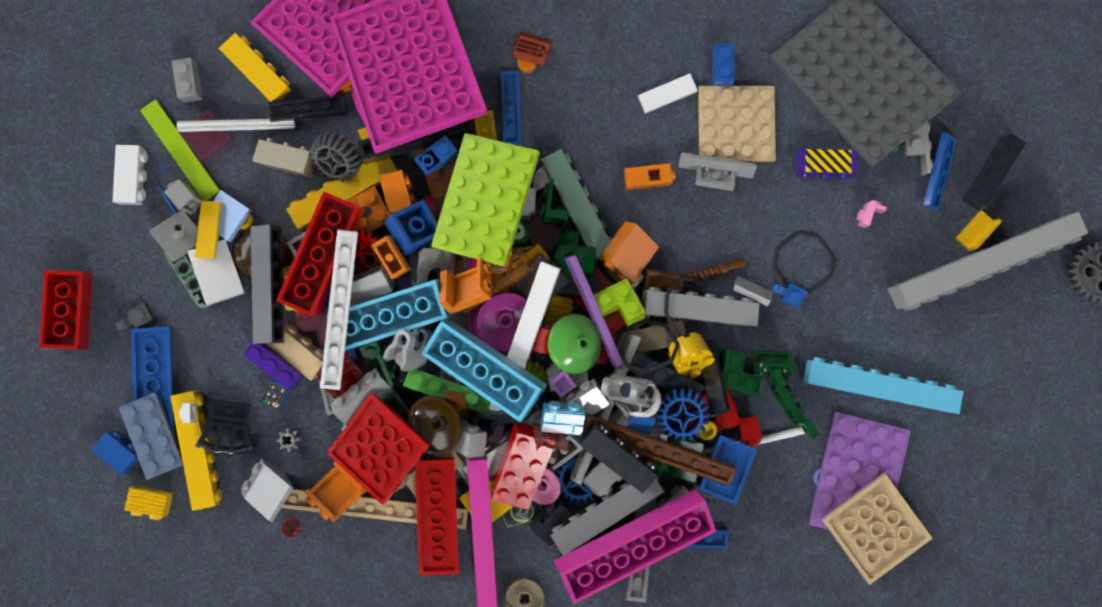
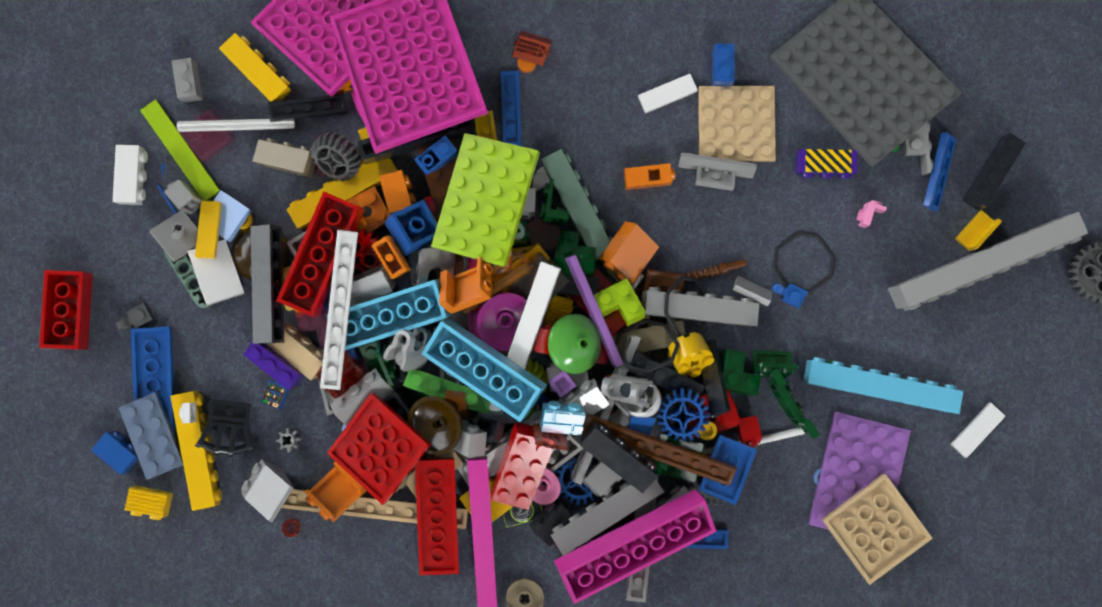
none -> white tile [951,403,1005,458]

